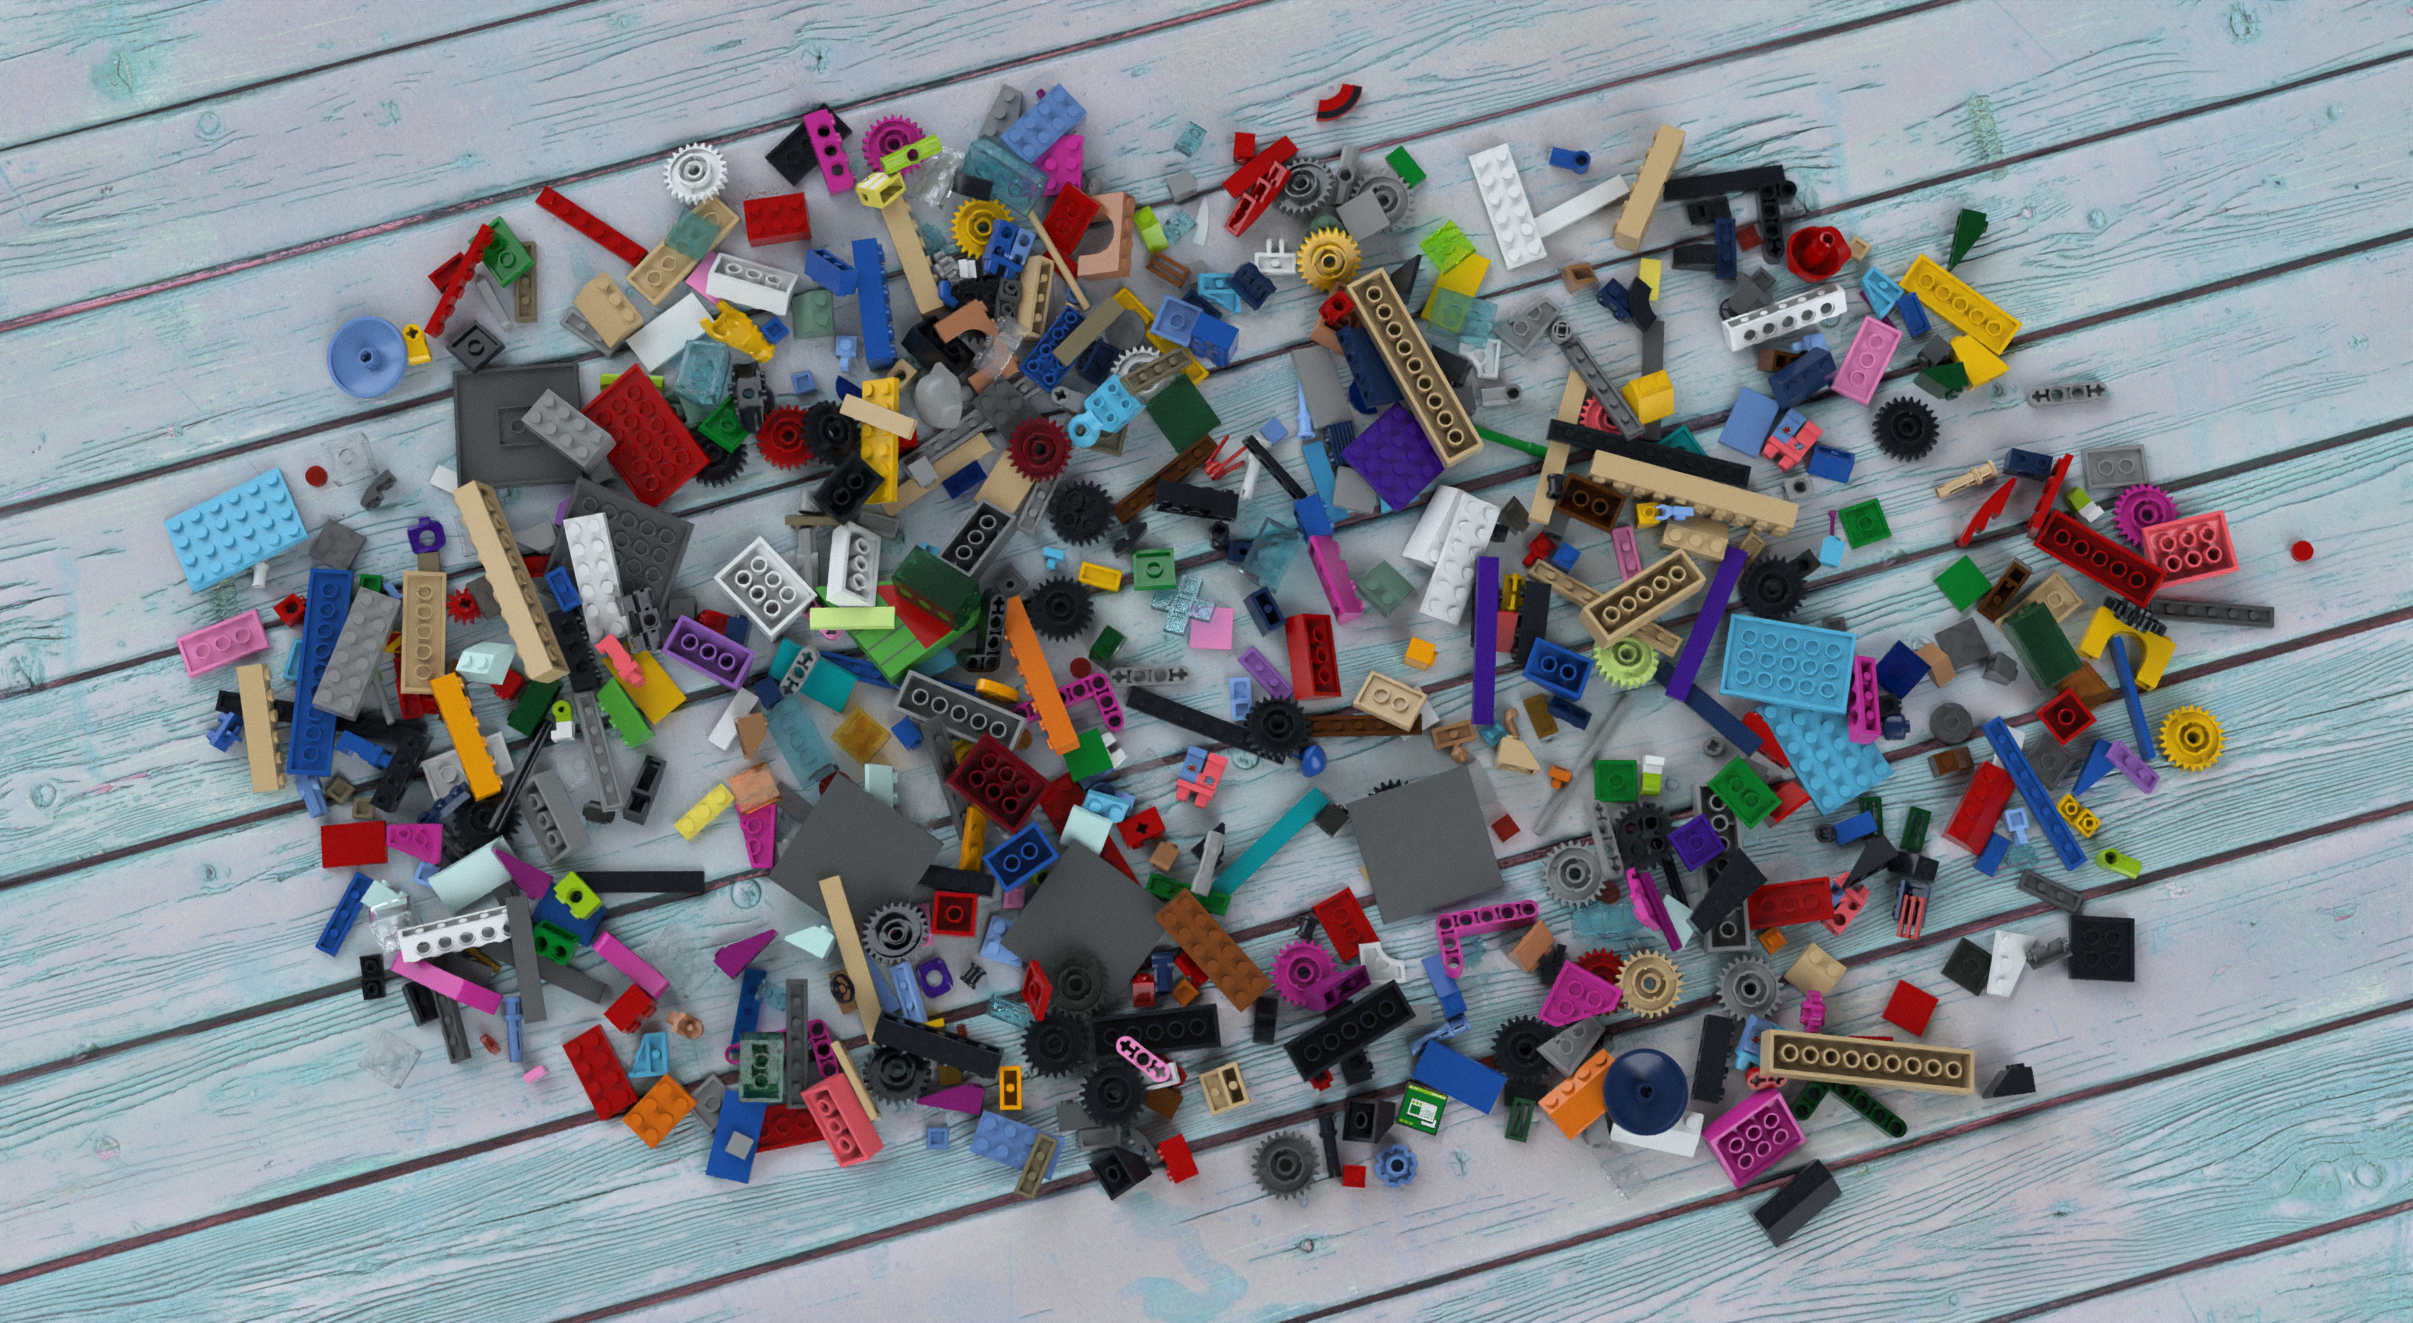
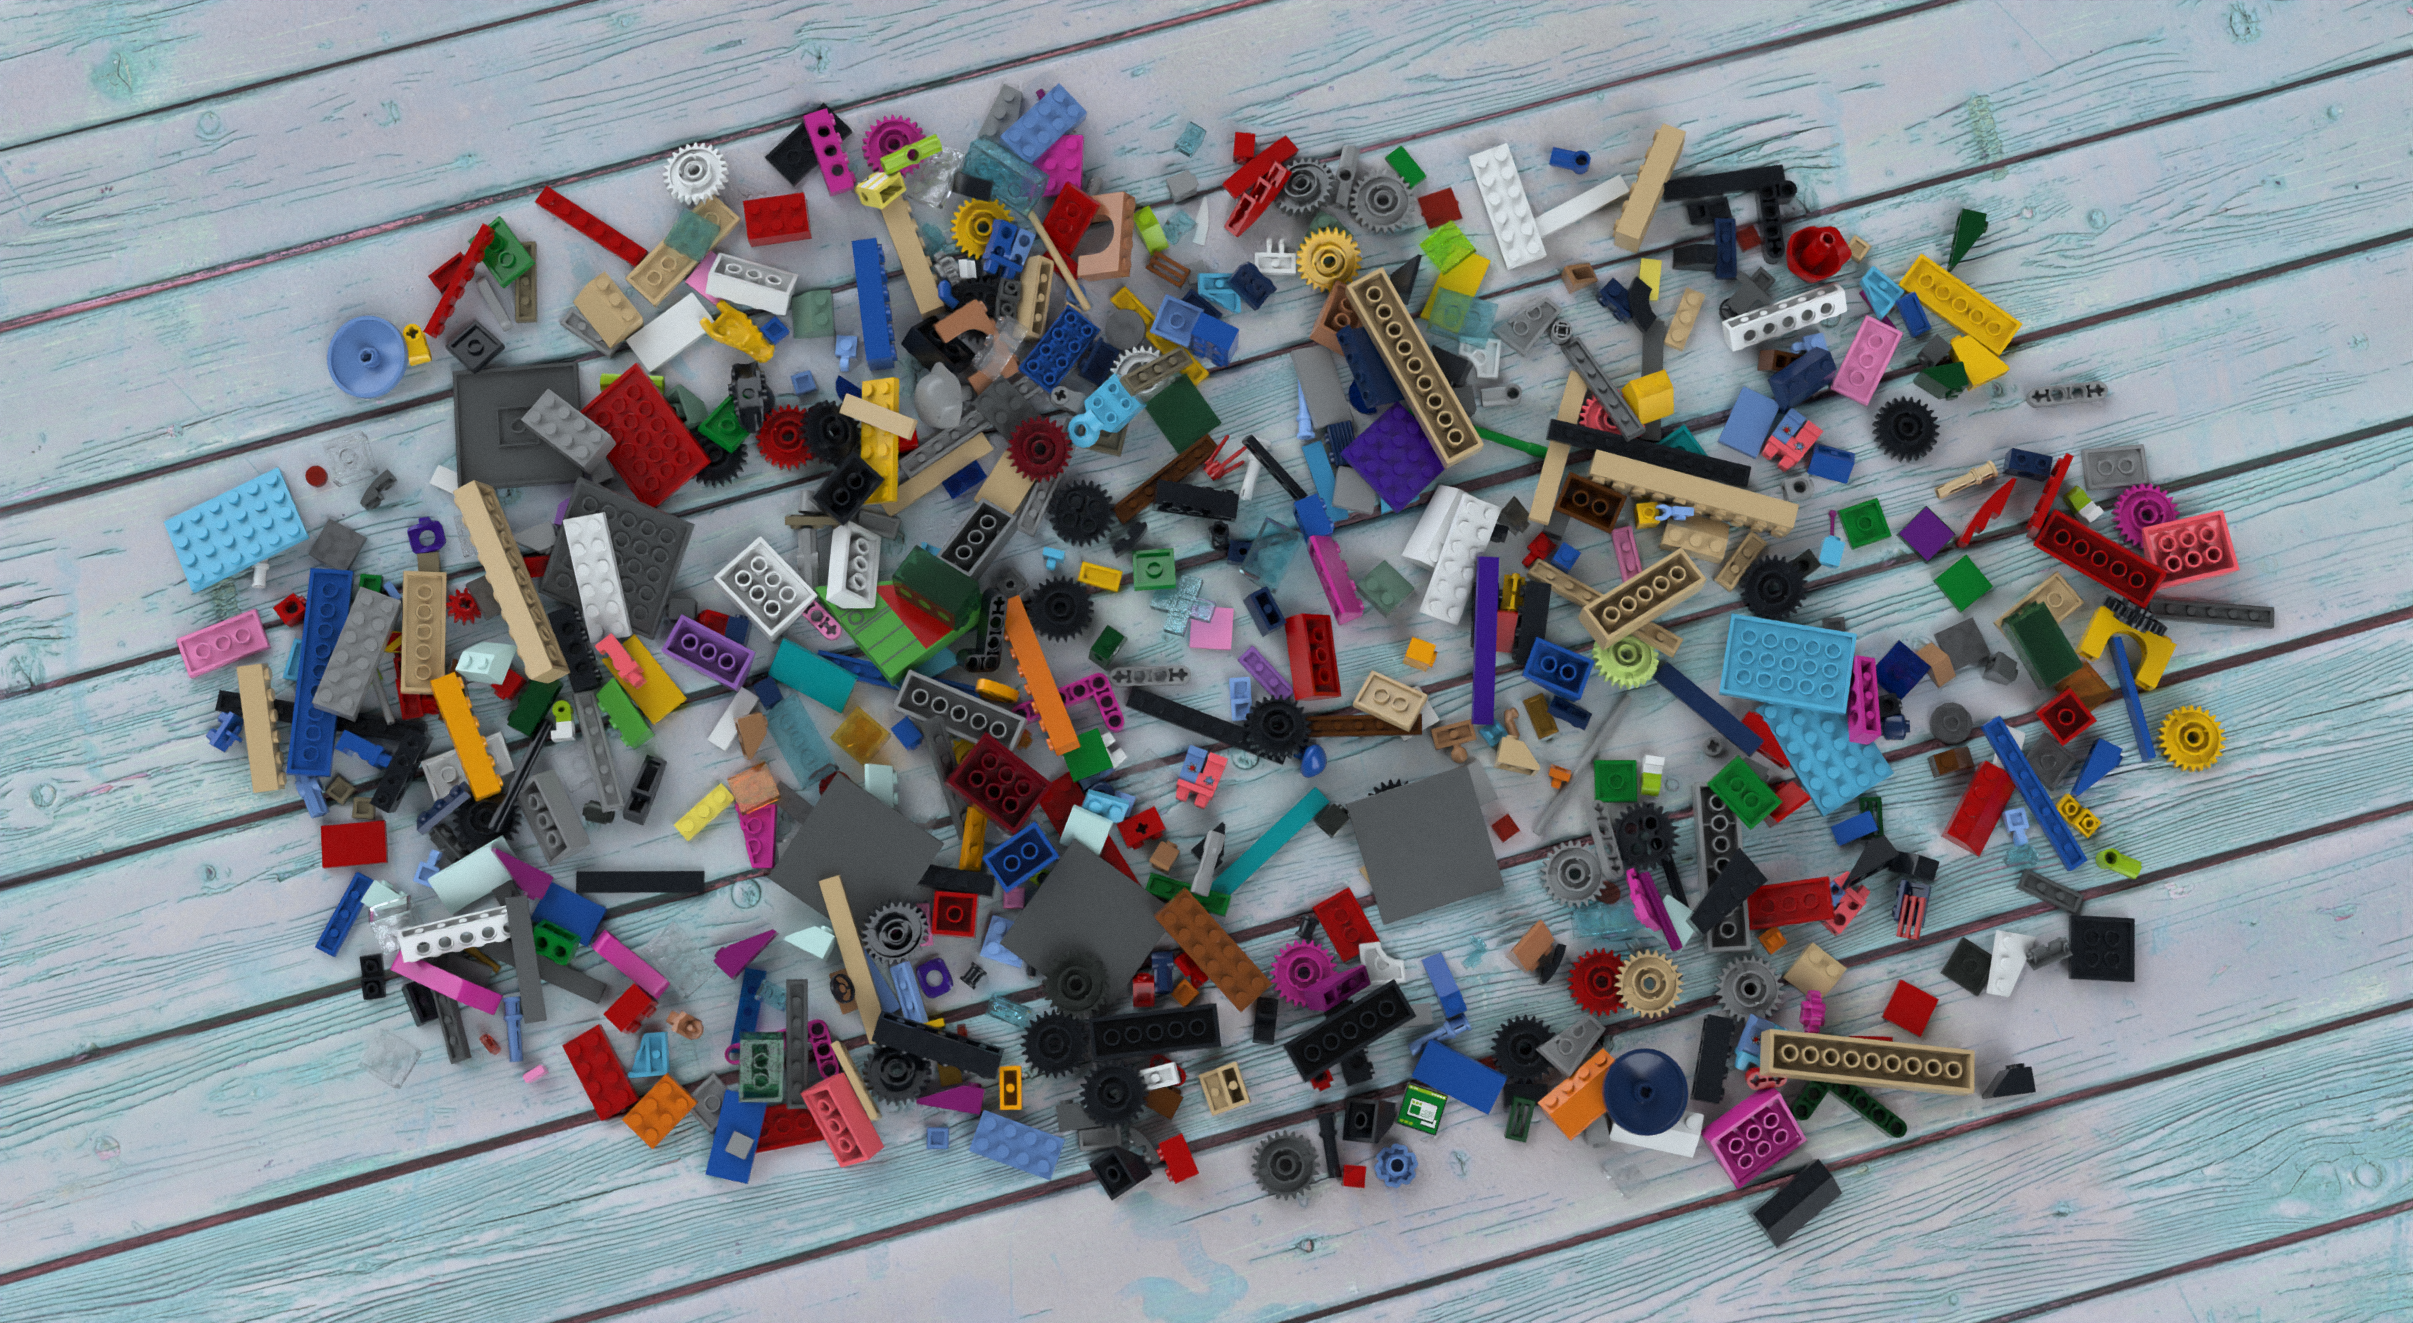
dark pink wing [386,823,443,865] -> none
blue plate [545,565,584,613] -> none
lime brick [553,871,604,921] -> none
black piece [614,586,664,655] -> none
clear light blue slope [673,340,732,409] -> none
light grey beam [779,645,820,699] -> none
blue brick [804,248,858,297] -> none
yellowish green tile [810,607,895,630] -> none
tan brick [885,358,919,394] -> none
light grey brick [906,455,939,489] -> none
dark tan tile [1013,1132,1059,1201] -> none
red tile [1021,960,1052,1021] -> none
dark tan tile [1052,296,1124,368] -> none
clear red tile [1070,657,1091,679] -> none
bright pink beam [1116,1036,1170,1082] -> none
medium blue tile [1259,417,1288,447] -> none
tile [1316,84,1362,122] -> none
red brick [1318,290,1355,326] -> none
light grey tile [1336,188,1391,244] -> none
dark pink beam [1436,900,1539,979] -> none
dark pink plate [1537,960,1624,1027] -> none
black bush [1546,473,1565,500] -> none
dark purple tile [1665,545,1748,703] -> none
dark purple plate [1667,813,1726,872] -> none
black bush [1815,824,1837,843] -> none
dark green tile [1899,806,1932,853] -> none
blue tile [1973,831,2011,878] -> none
reddish brown slope [1976,556,2033,623] -> none
medium lavender tile [2105,740,2160,794] -> none
red tile [2290,541,2314,562] -> none
none -> clear red piece [1417,187,1463,230]
none -> tan plate [1664,287,1705,352]
none -> dark purple tile [1896,506,1956,564]

